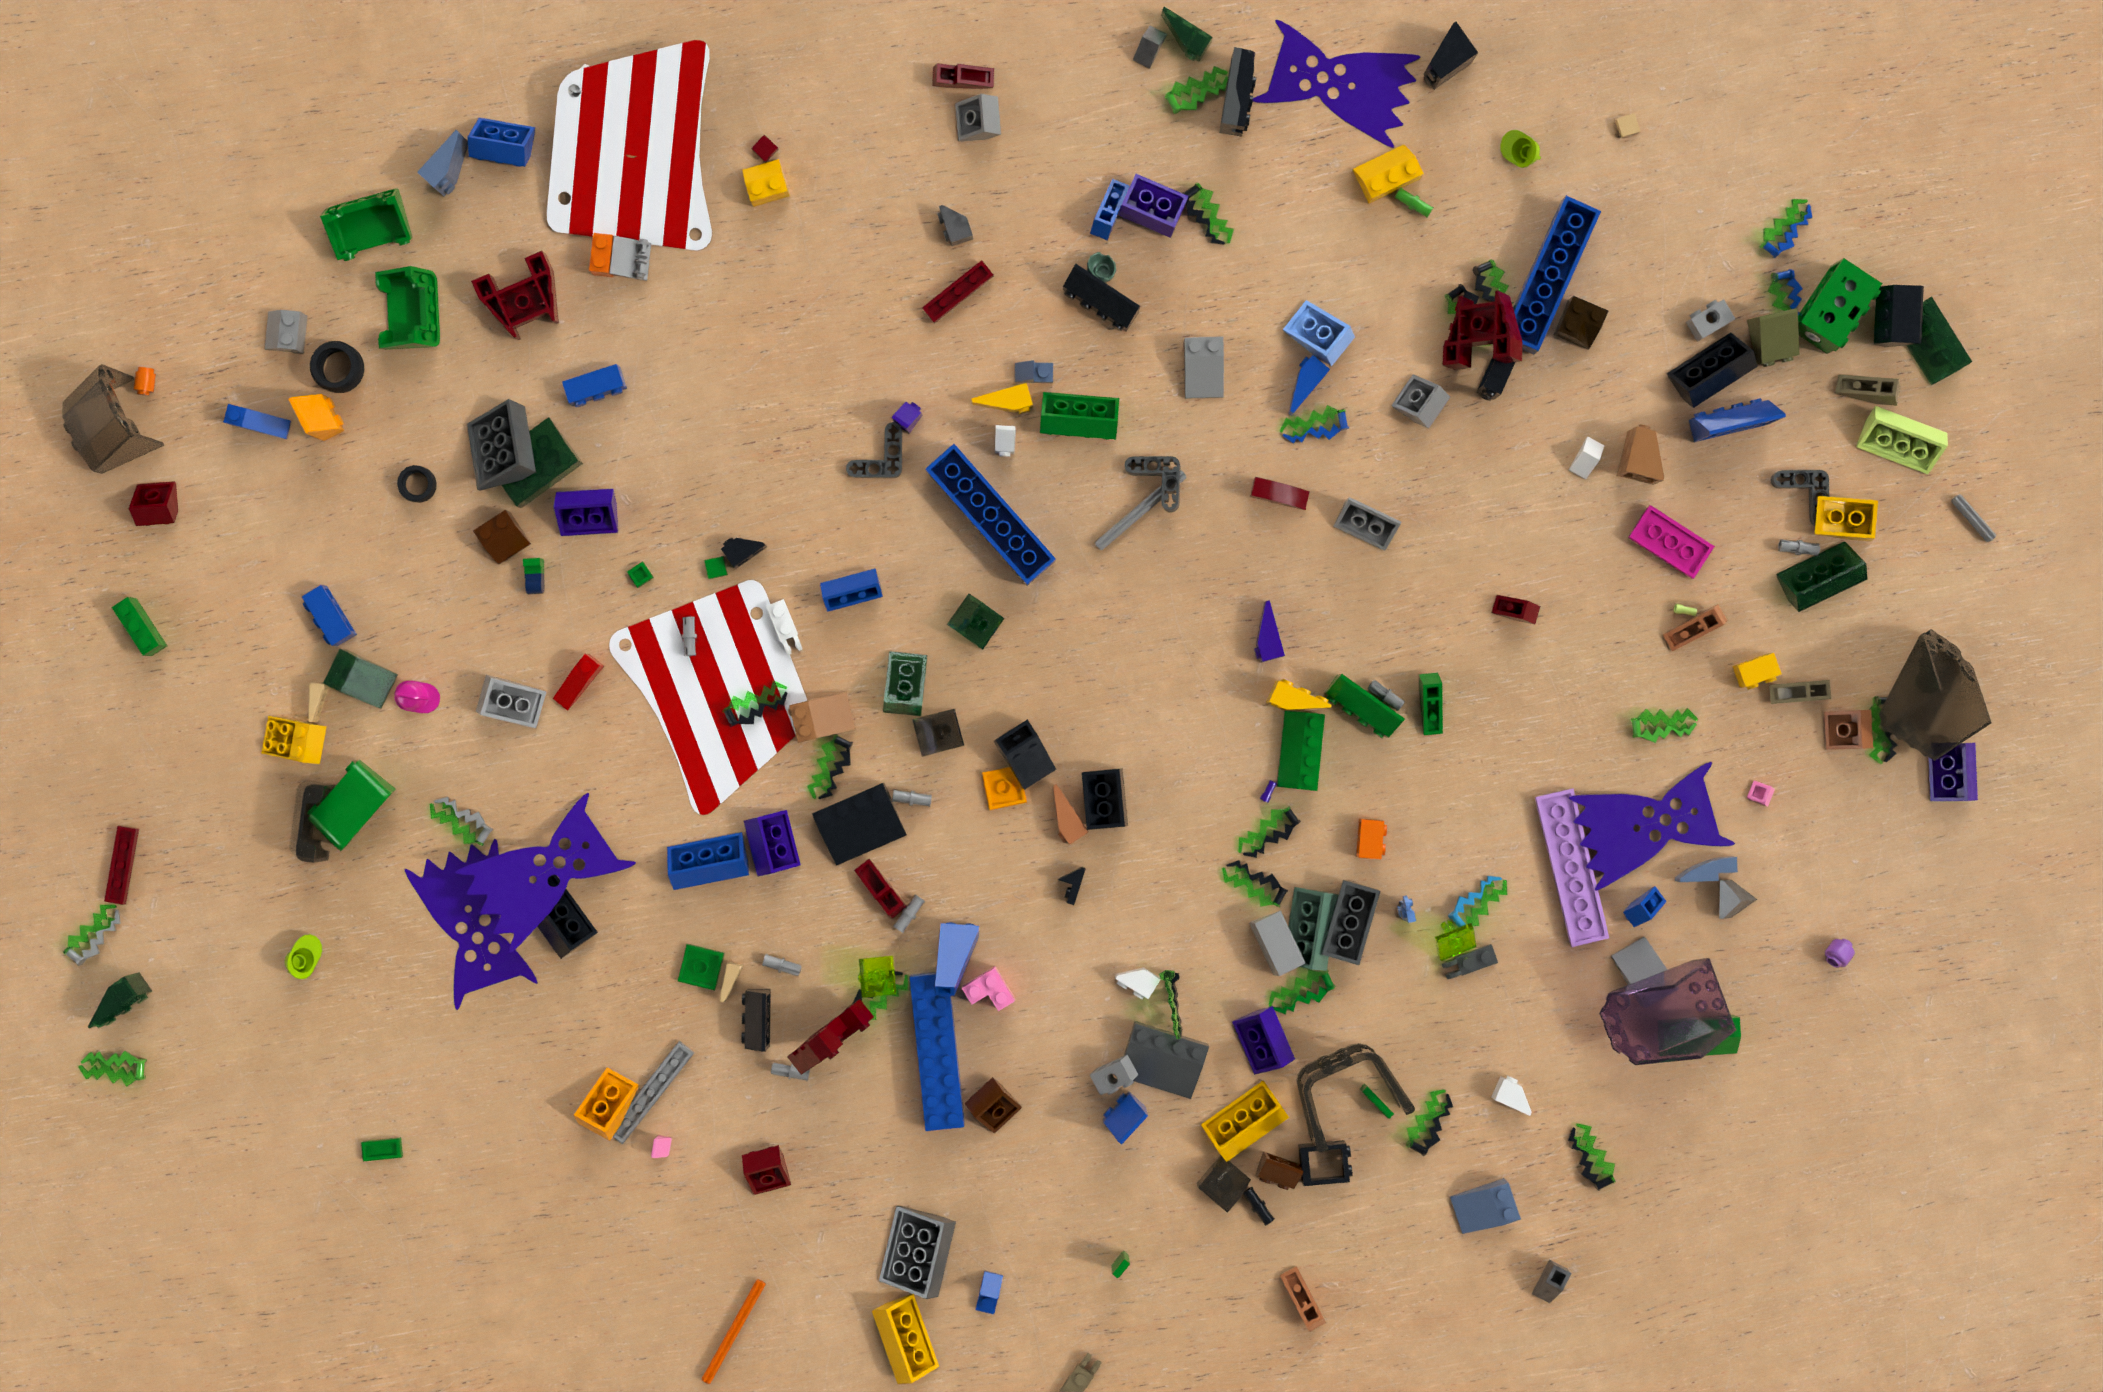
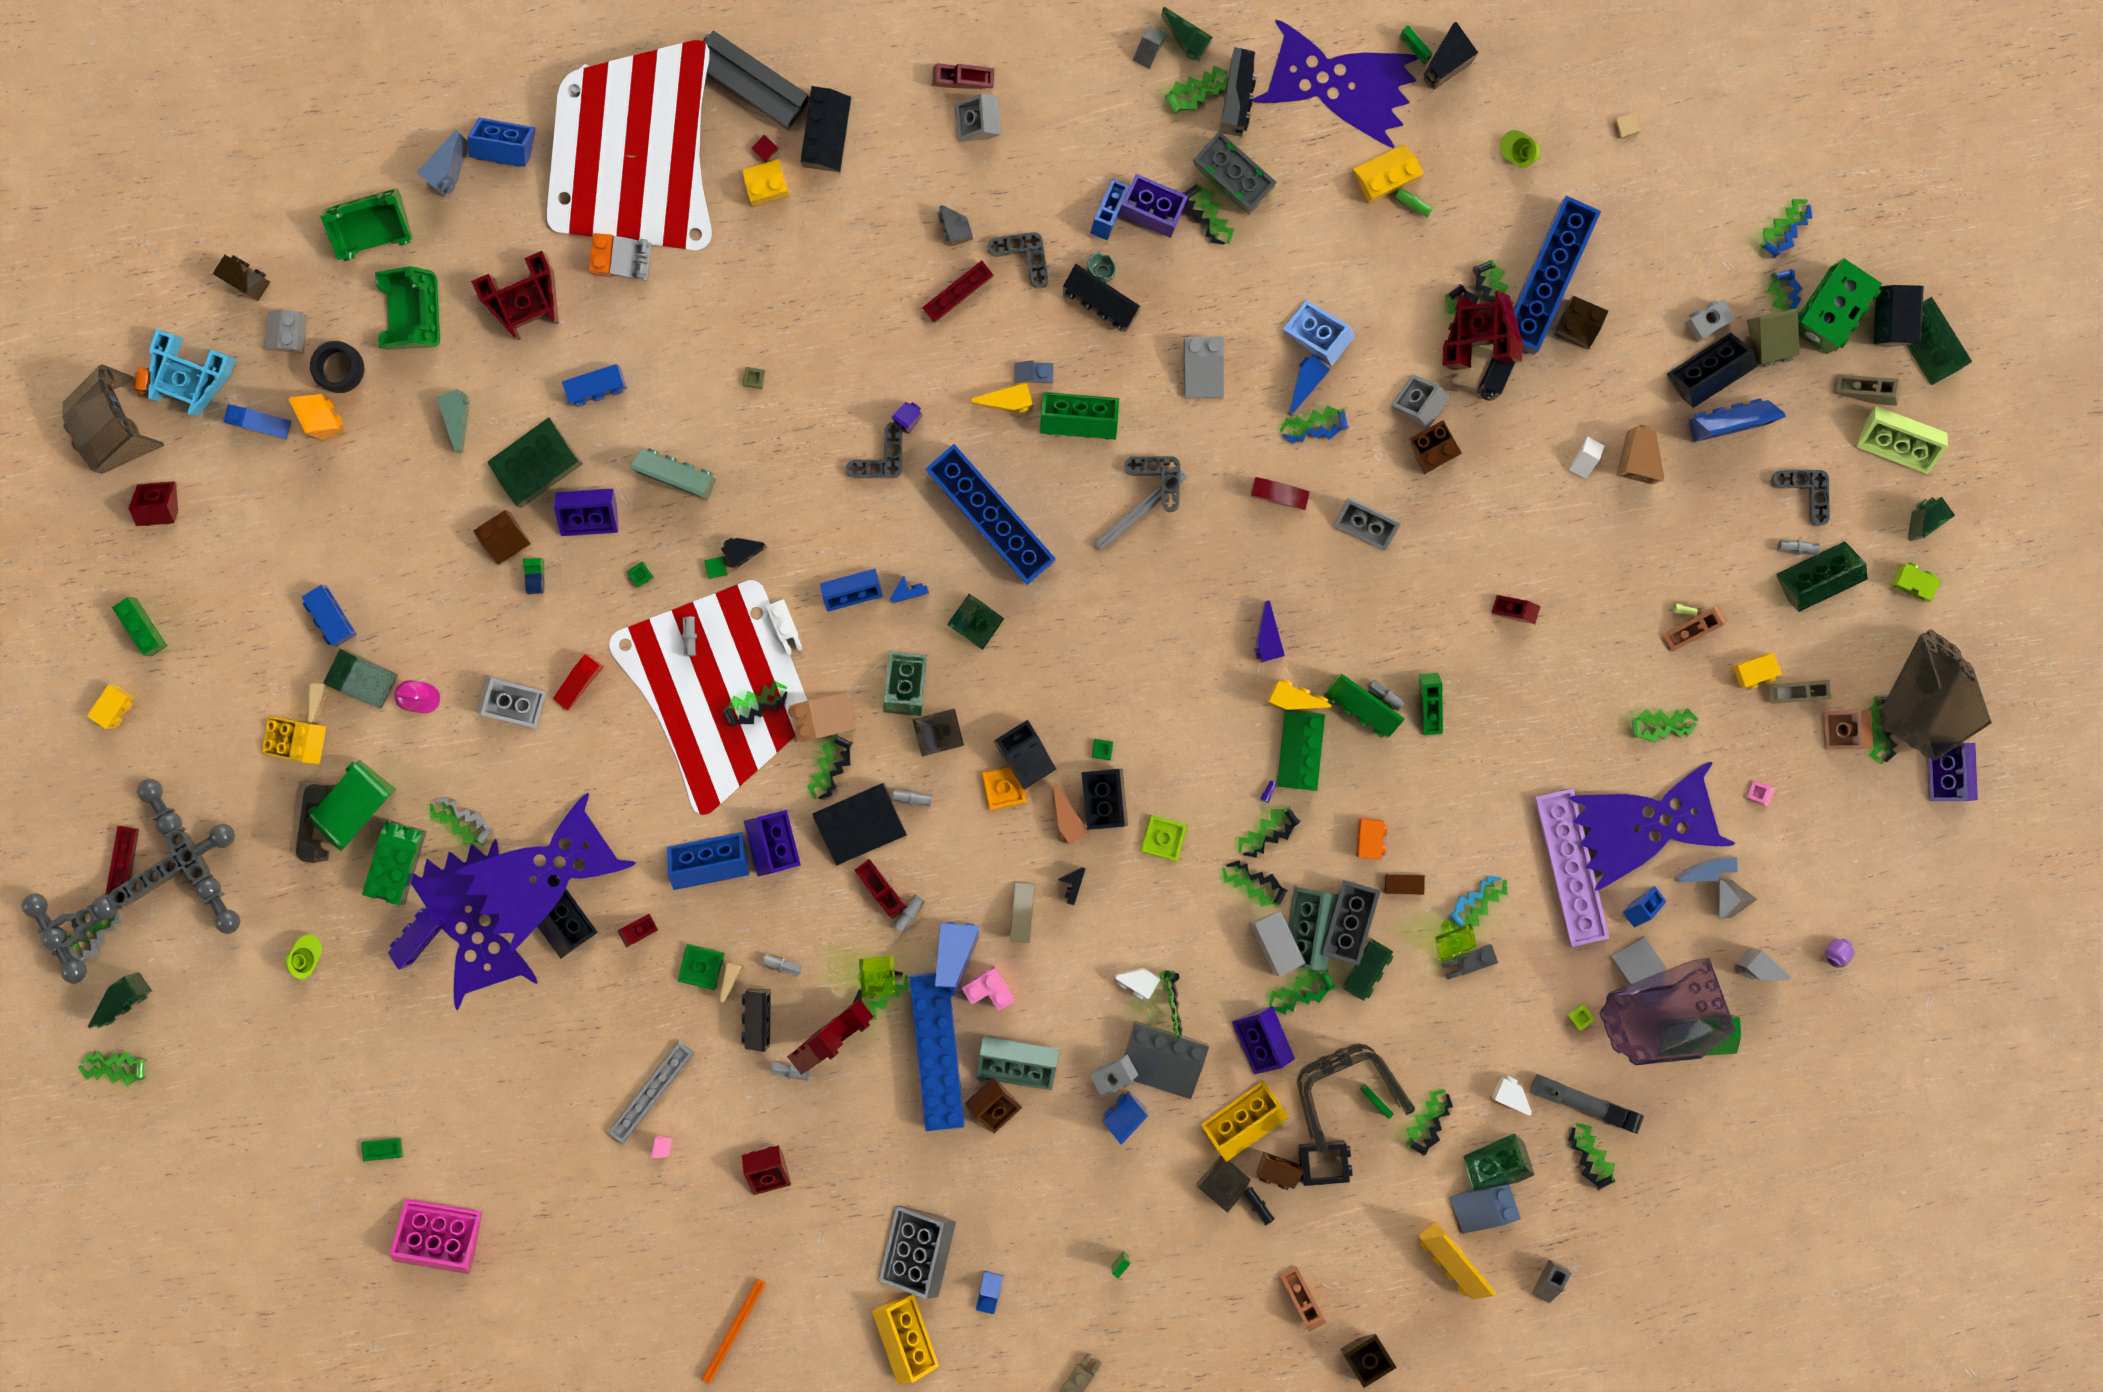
black tyre [397,465,437,503] -> none
dark grey slope [467,399,536,491] -> none
light orange slope [574,1068,639,1141] -> none
white slope [995,425,1016,457] -> none
medium blue hinge [1397,895,1416,923] -> none
dark pink plate [1628,505,1715,579] -> none
yellow slope [1814,496,1878,541] -> none
light grey axle [1951,494,1996,542] -> none
none -> dark grey piece [21,779,241,984]
none -> yellow brick [87,684,135,729]
none -> medium azure wedge [148,329,237,416]
none -> dark brown slope [213,254,270,301]
none -> green piece [362,820,427,906]
none -> dark purple slope [388,907,448,970]
none -> dark pink slope [390,1199,482,1274]
none -> sand green slope [436,389,469,453]
none -> dark red slope [617,914,658,948]
none -> sand green slope [630,448,716,500]
none -> dark grey brick [703,30,810,131]
none -> olive tile [743,367,765,389]
none -> black slope [800,86,851,173]
none -> blue slope [890,575,929,603]
none -> sand green slope [976,1037,1059,1090]
none -> dark grey beam [988,232,1048,289]
none -> dark tan slope [1010,882,1034,943]
none -> green tile [1092,739,1113,760]
none -> lime tile [1140,815,1188,862]
none -> dark grey piece [1193,131,1277,215]
none -> dark brown slope [1341,1334,1397,1388]
none -> clear green brick [1342,938,1394,1001]
none -> reddish brown tile [1385,874,1425,895]
none -> green tile [1400,25,1432,65]
none -> reddish brown slope [1409,420,1462,474]
none -> yellow slope [1419,1221,1496,1299]
none -> clear green slope [1463,1133,1535,1191]
none -> dark grey piece [1530,1074,1644,1134]
none -> lime plate [1567,1004,1595,1031]
none -> light grey slope [1735,947,1791,981]
none -> lime brick [1890,562,1942,602]
none -> clear green slope [1908,497,1955,541]

